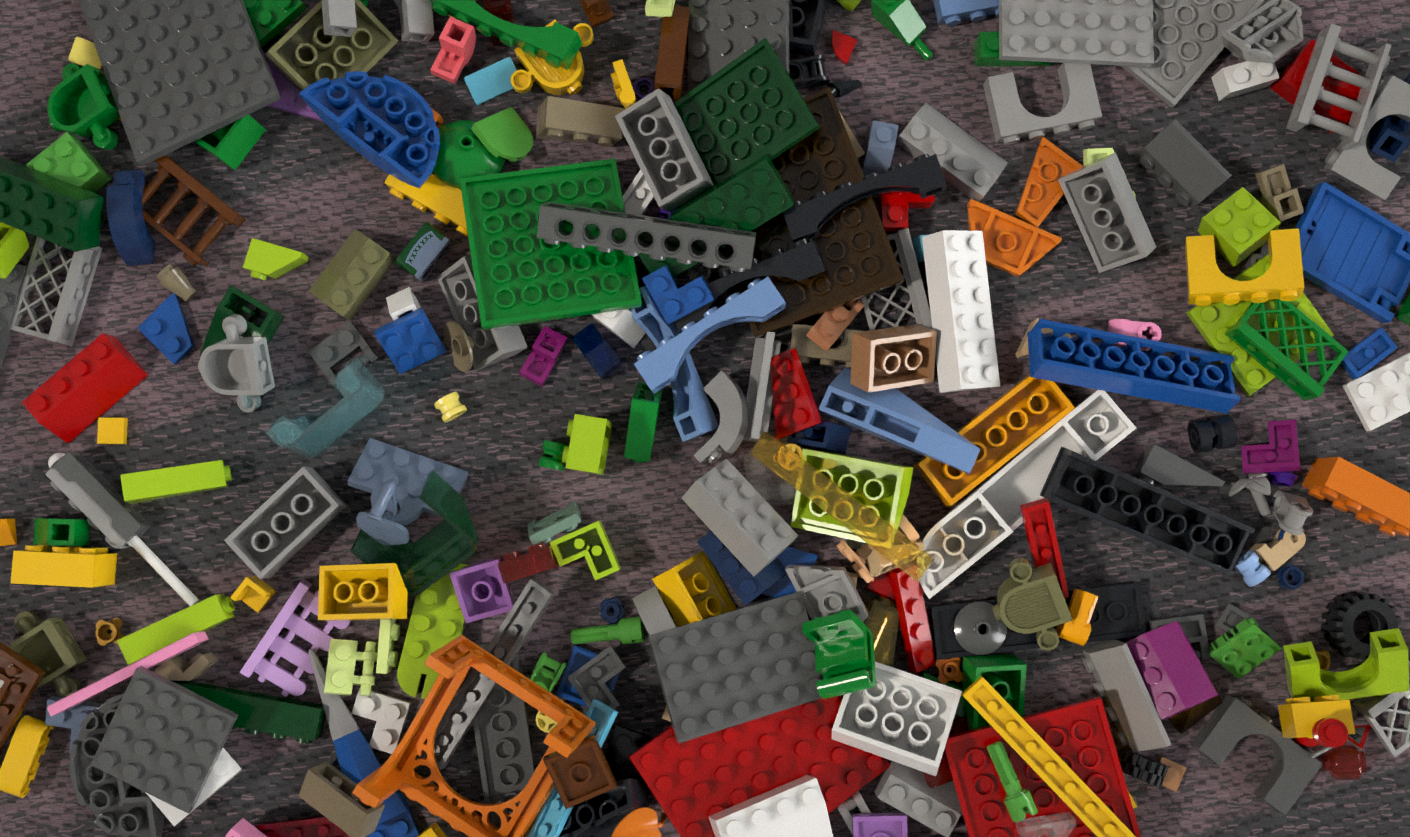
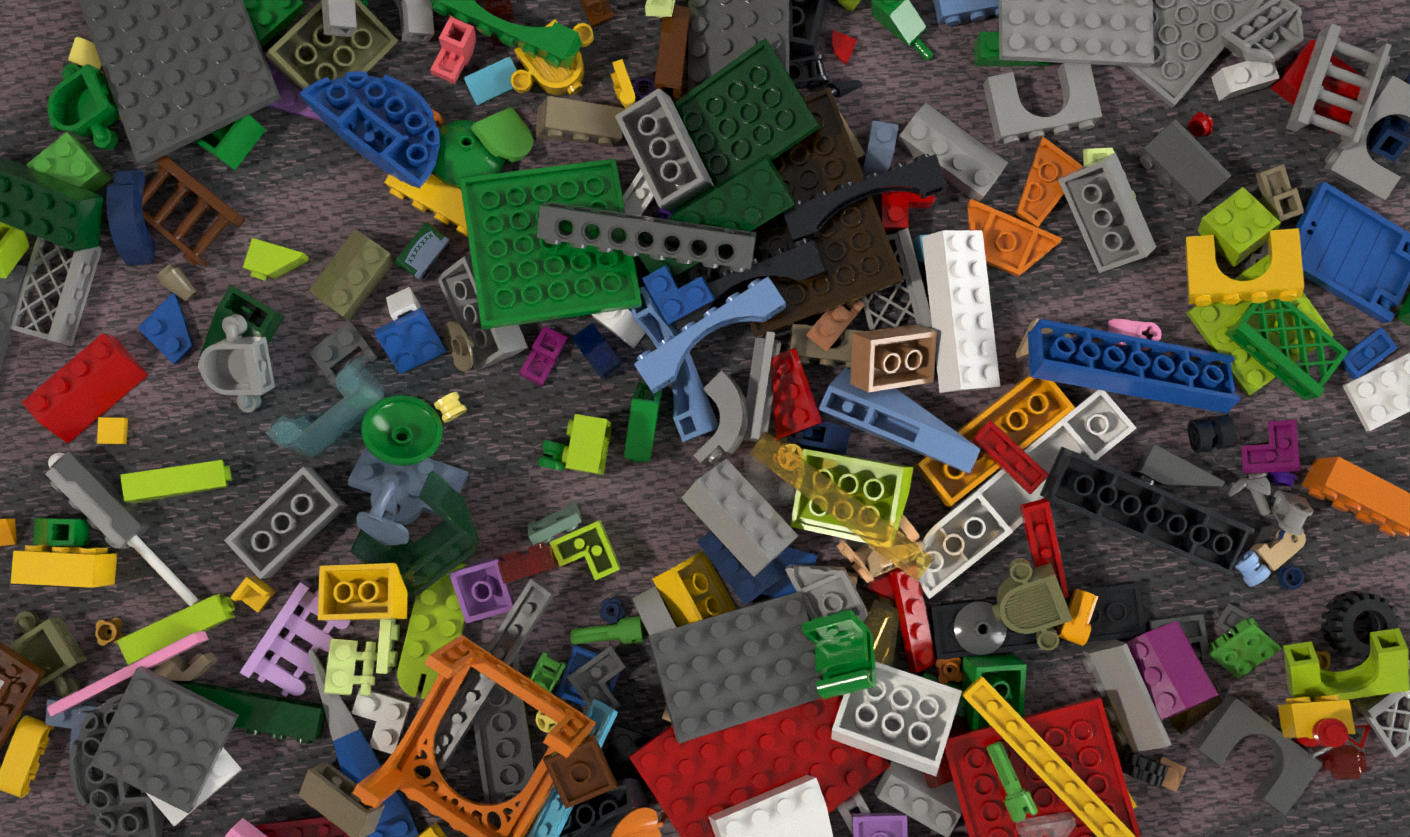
none -> green dish [361,395,443,466]
none -> red tile [971,420,1049,494]
none -> red plate [1188,112,1213,137]

